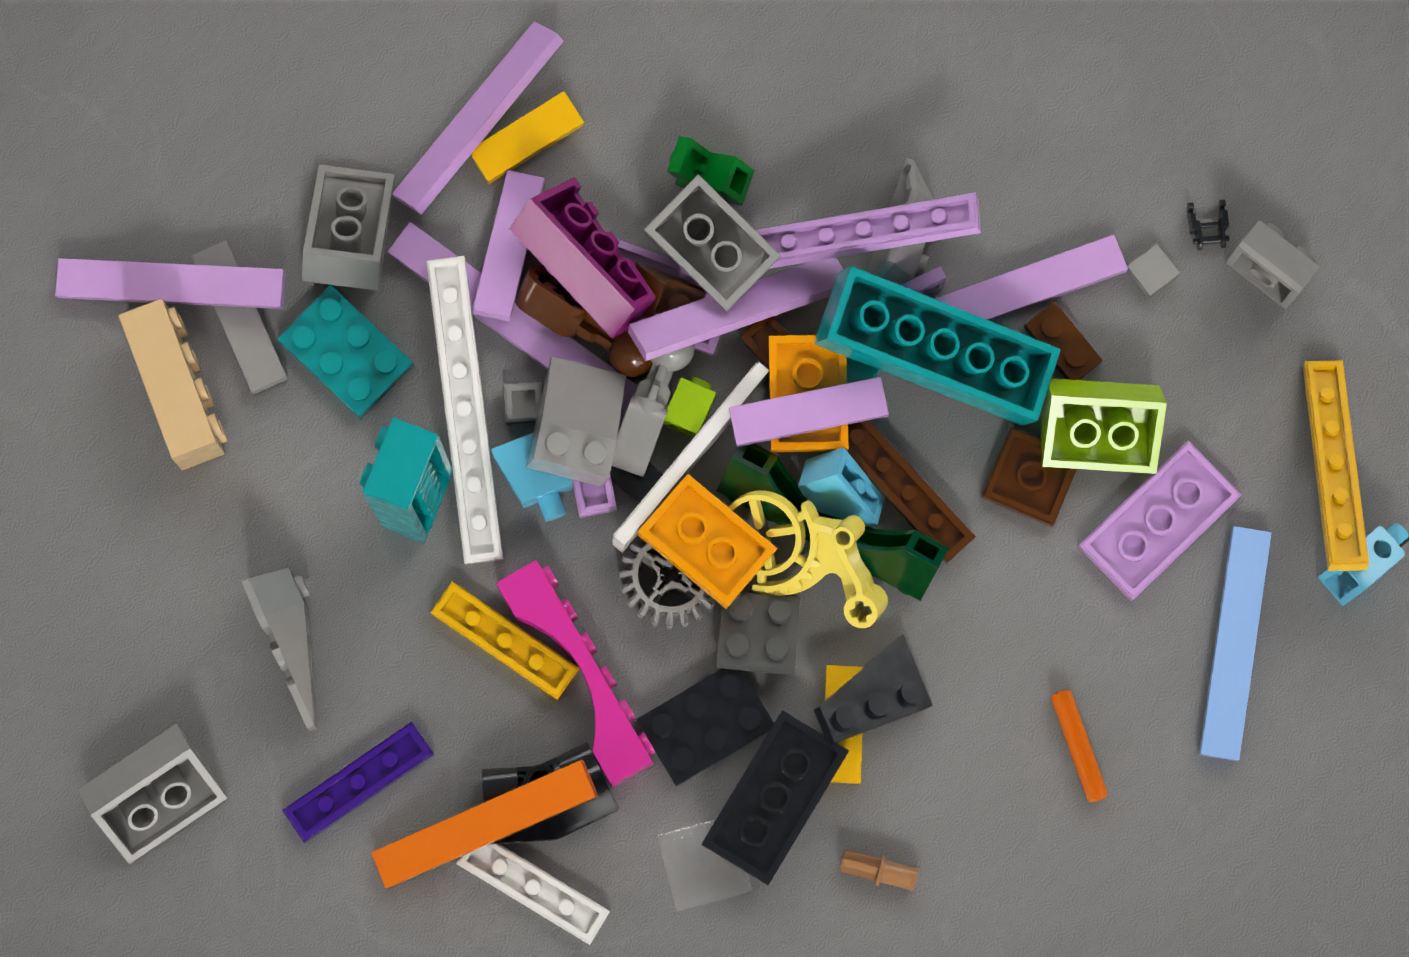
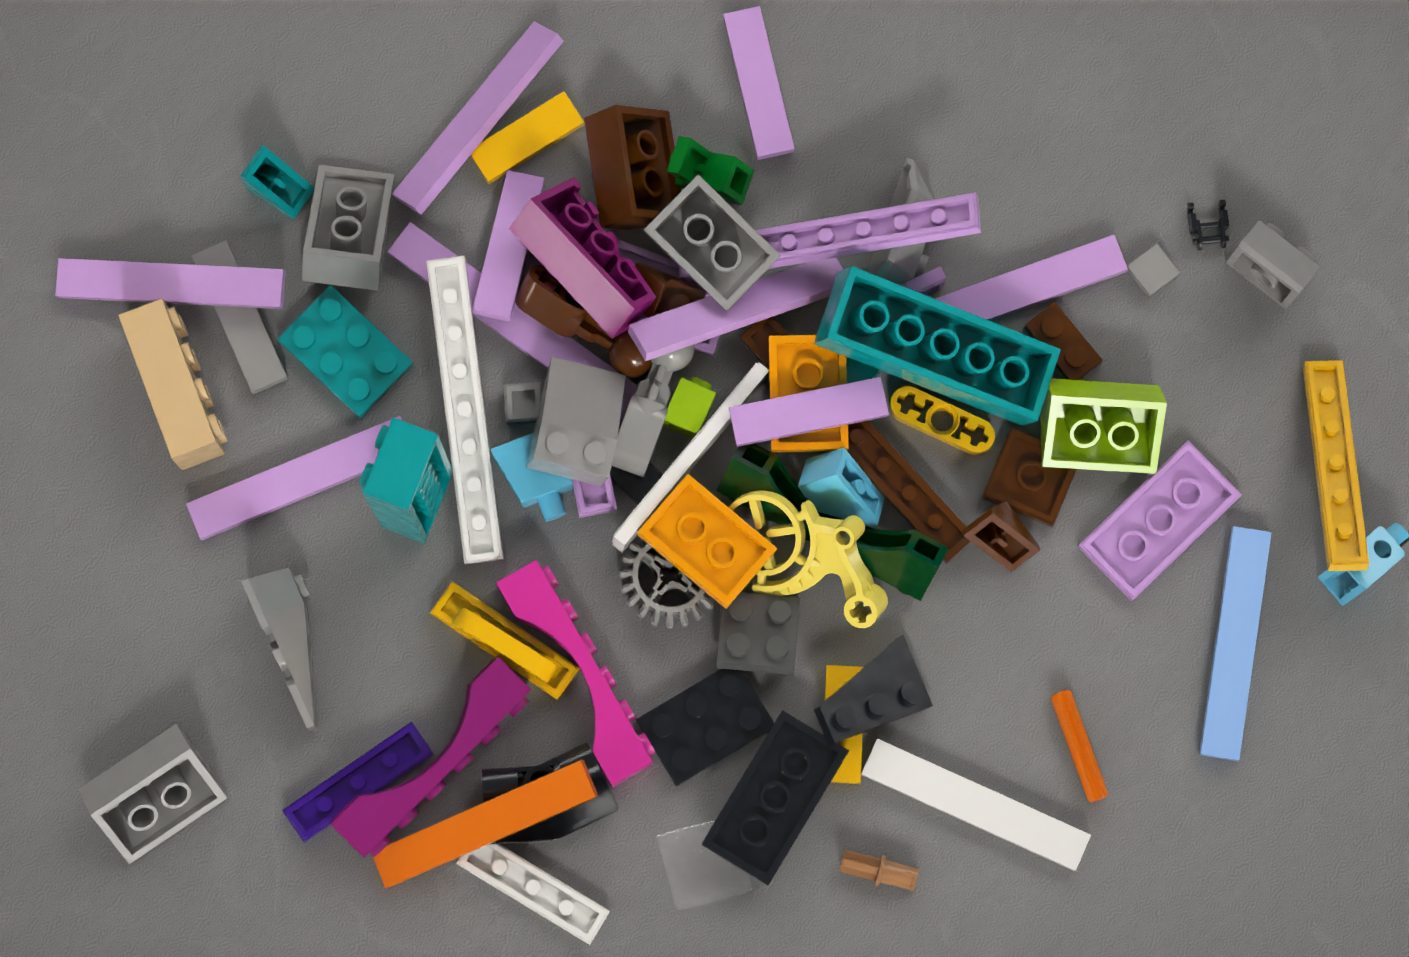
none -> lavender tile [186,416,402,541]
none -> teal slope [240,145,314,219]
none -> magenta arch [329,657,531,858]
none -> yellow beam [452,607,558,683]
none -> reddish brown slope [584,105,681,230]
none -> lavender tile [723,6,794,160]
none -> white tile [861,739,1091,871]
none -> yellow beam [889,386,995,455]
none -> reddish brown slope [962,501,1040,572]

